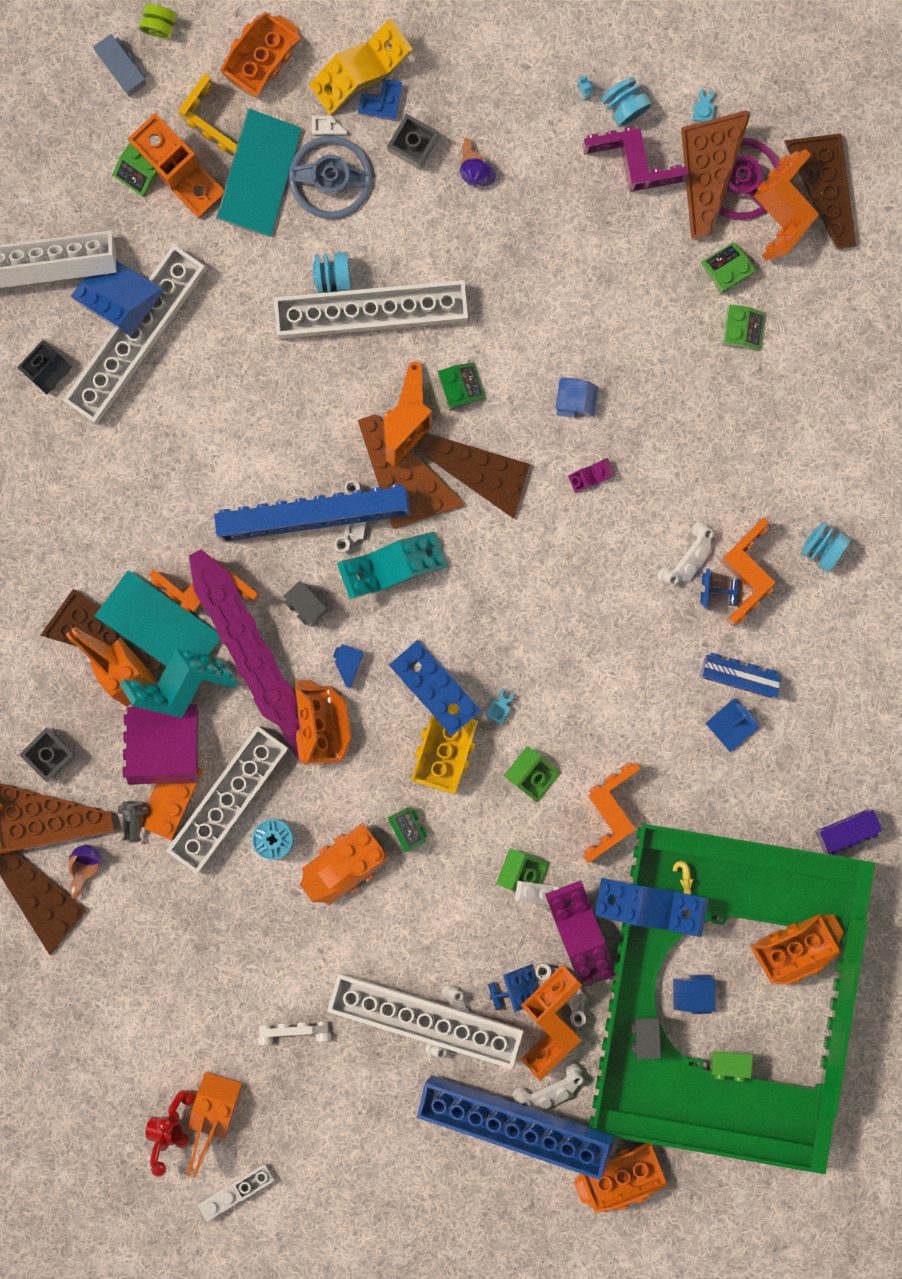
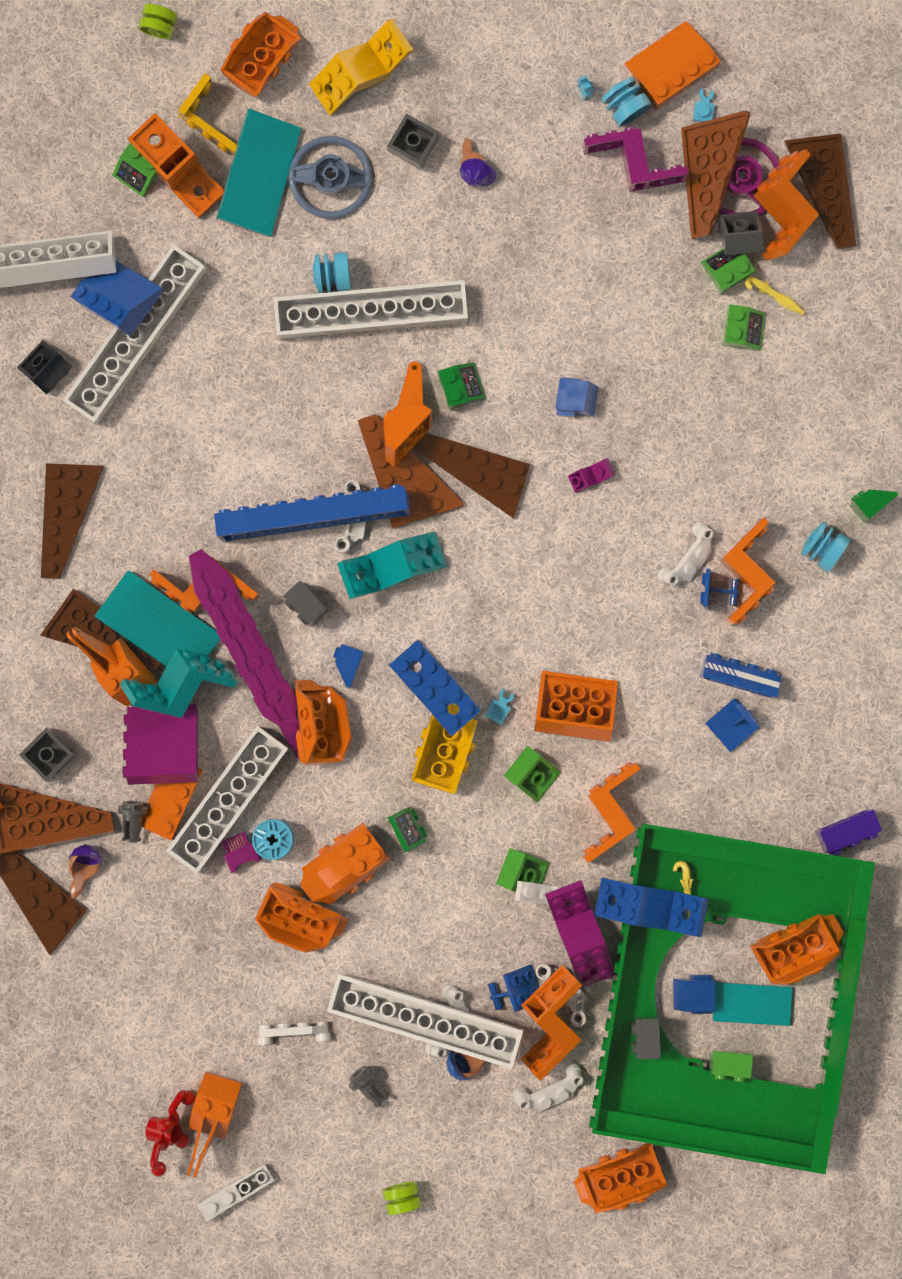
sand blue brick [93,34,147,97] -> none
white tile [312,115,347,136] -> none
blue plate [358,79,402,121] -> none
blue brick [417,1075,615,1180] -> none
none -> reddish brown wing [41,463,104,579]
none -> magenta piece [222,831,262,873]
none -> orange slope [255,883,349,953]
none -> dark grey piece [349,1066,390,1108]
none -> lime wheel [382,1181,422,1215]
none -> blue piece [446,1051,486,1081]
none -> orange slope [534,671,618,742]
none -> orange slope [624,21,721,110]
none -> teal tile [712,982,792,1026]
none -> dark grey brick [719,211,763,255]
none -> light yellow piece [744,276,805,315]
none -> green slope [849,489,899,523]

